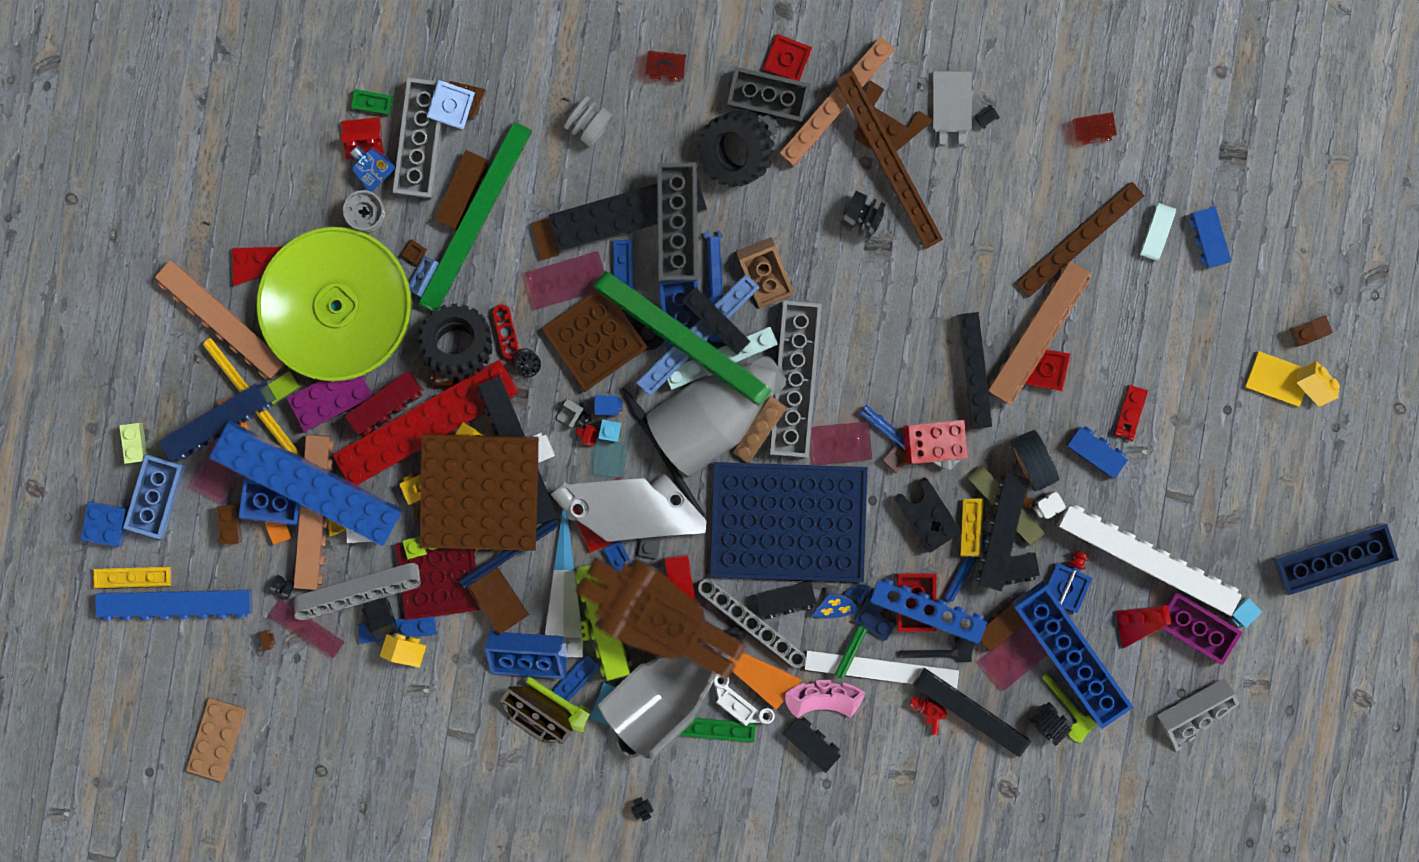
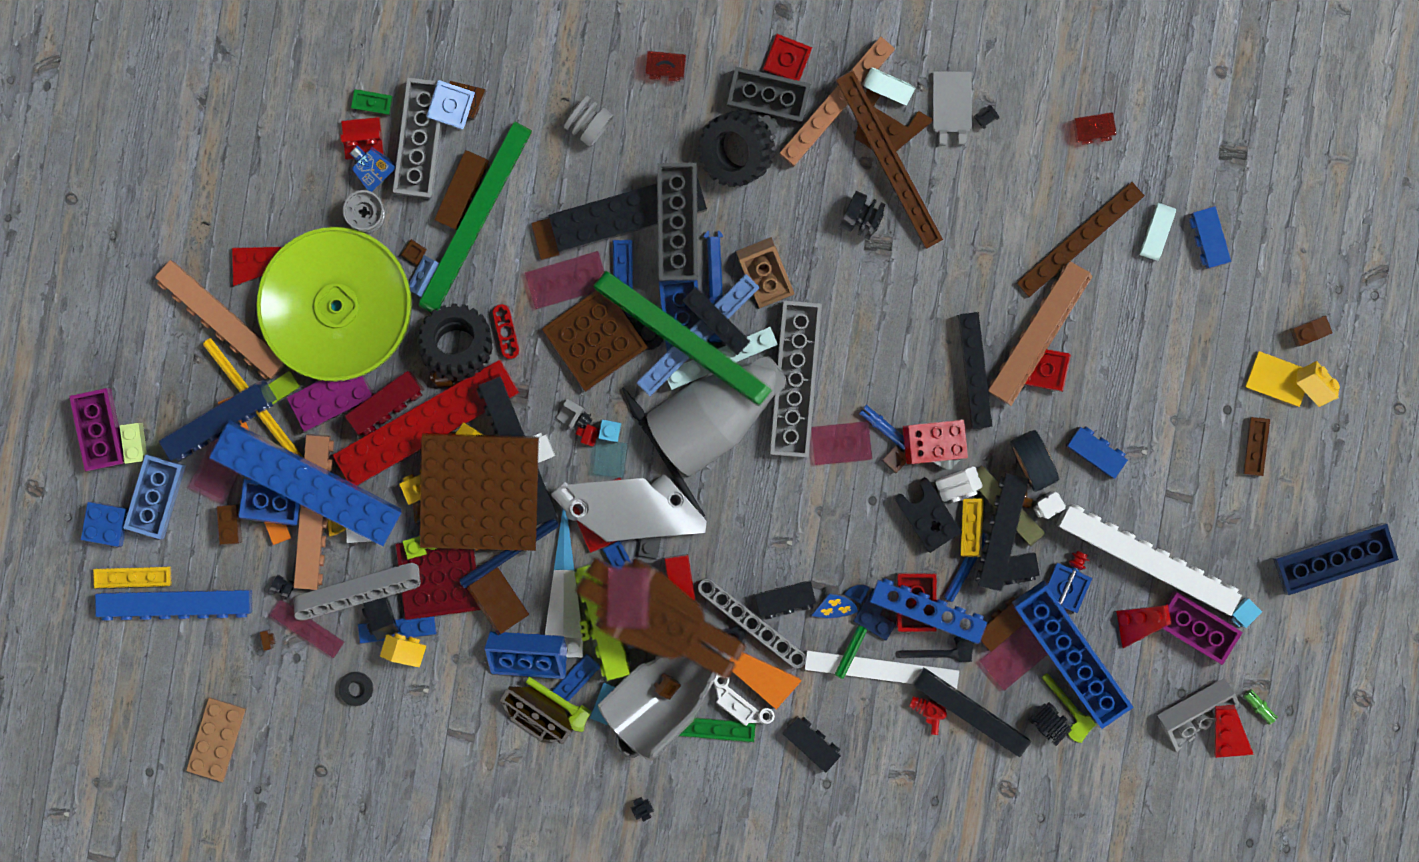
black wheel [512,348,541,378] -> none
blue brick [594,395,623,415] -> none
dark blue plate [710,462,868,582] -> none
medium nougat plate [733,397,787,463] -> none
bright pink brick [785,680,865,718] -> none
red plate [1114,385,1148,442] -> none
none -> magenta brick [69,388,125,471]
none -> black tyre [339,672,373,706]
none -> clear pink tile [608,567,650,628]
none -> reddish brown tile [654,673,681,700]
none -> light aqua beam [862,67,916,105]
none -> white brick [935,466,982,503]
none -> red wing [1214,705,1254,758]
none -> reddish brown plate [1243,417,1270,476]
none -> bright green pin [1243,689,1278,725]

